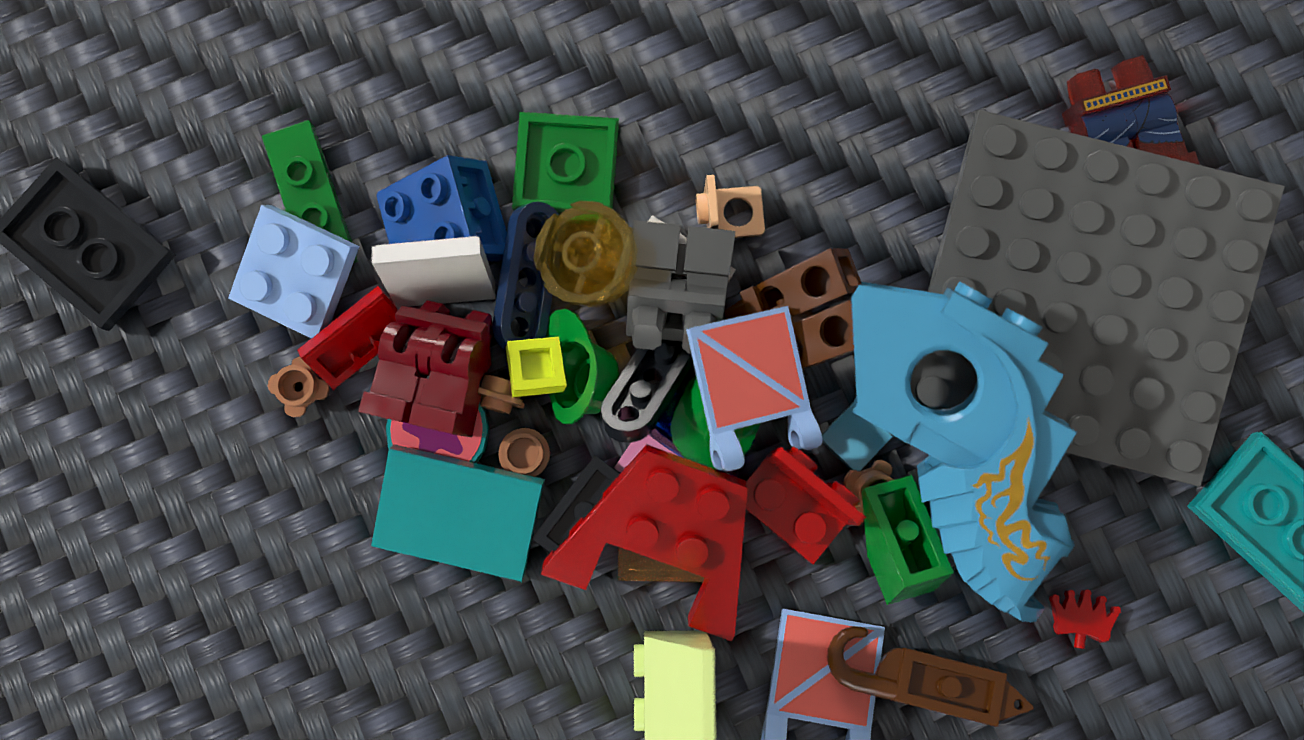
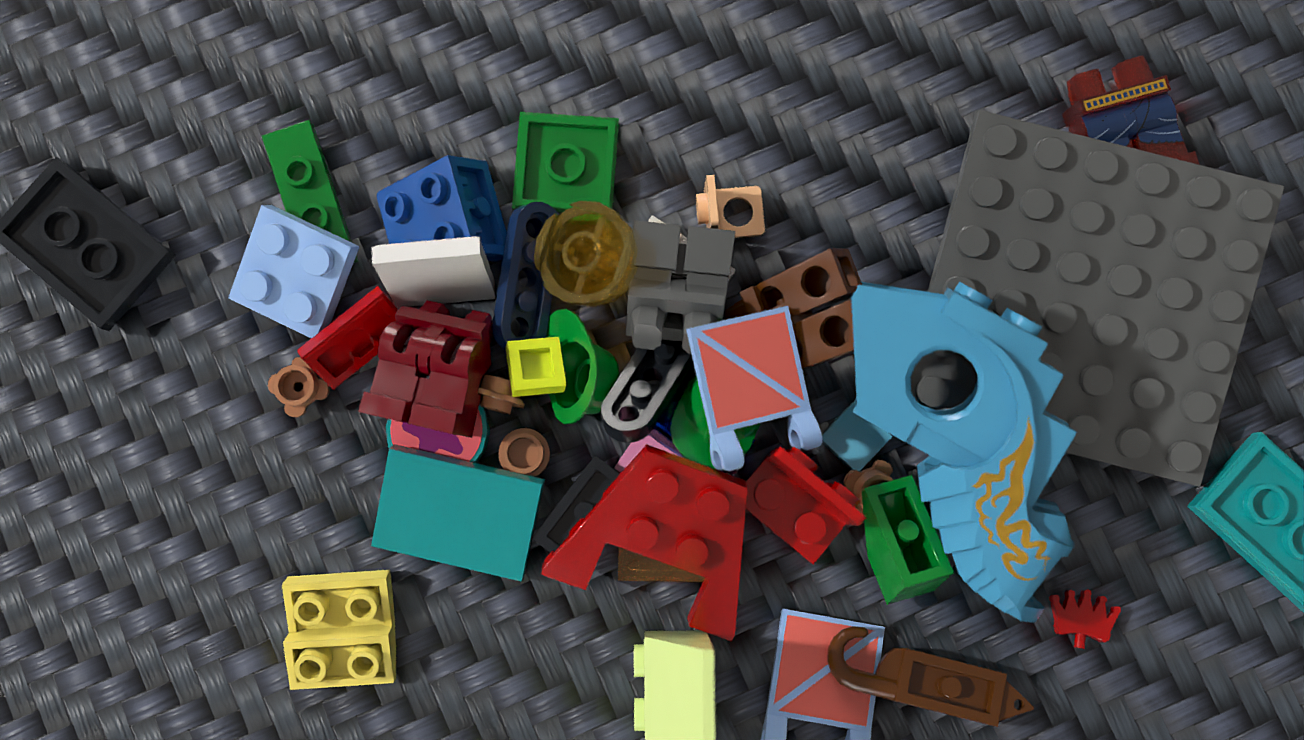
none -> light yellow slope [282,570,396,690]

